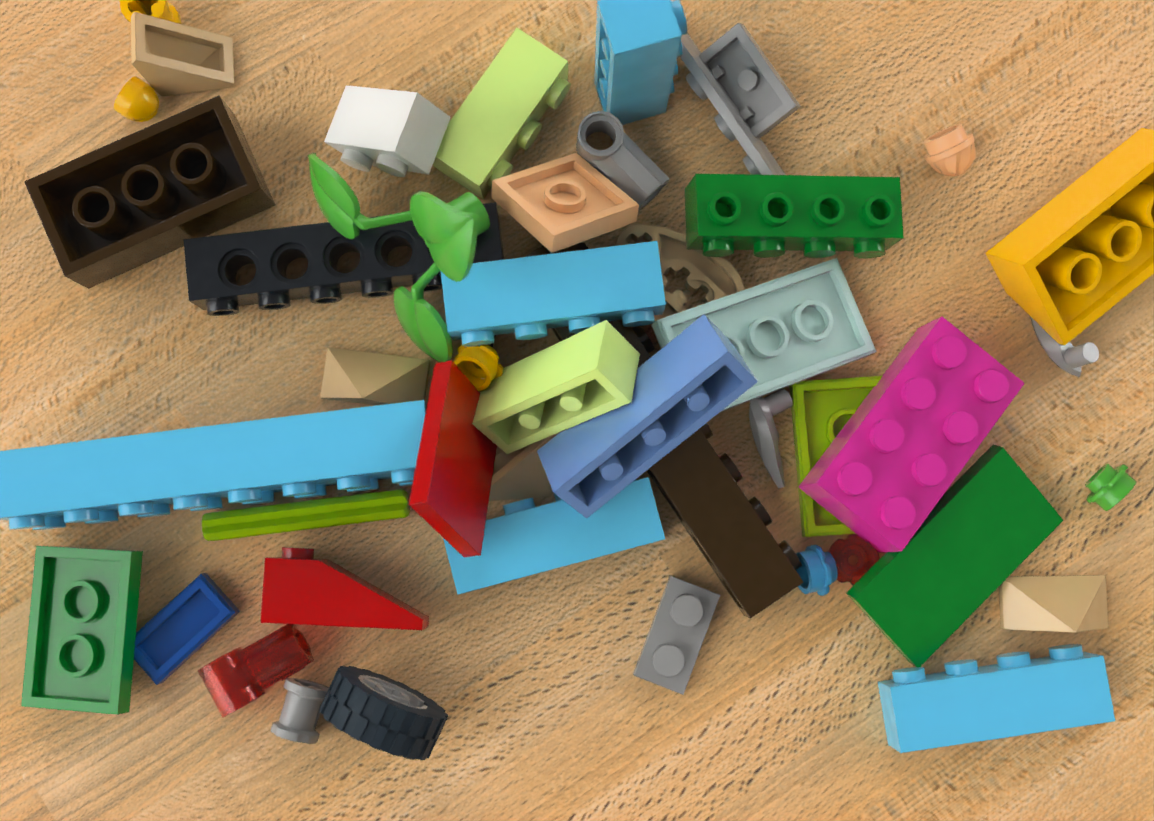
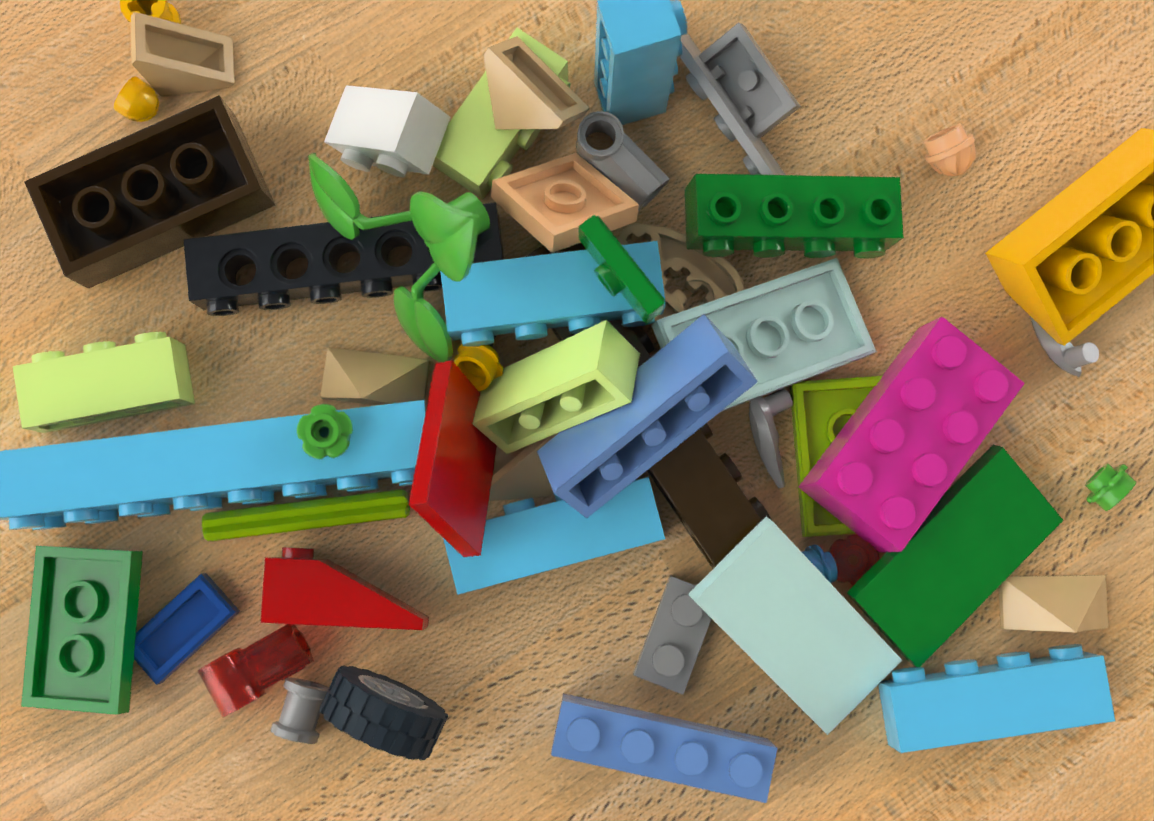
none -> yellowish green brick [13,332,195,433]
none -> bright green plate [297,404,353,459]
none -> tan slope [483,36,590,129]
none -> medium blue brick [551,693,777,803]
none -> green plate [578,215,665,325]
none -> light aqua tile [688,517,902,735]

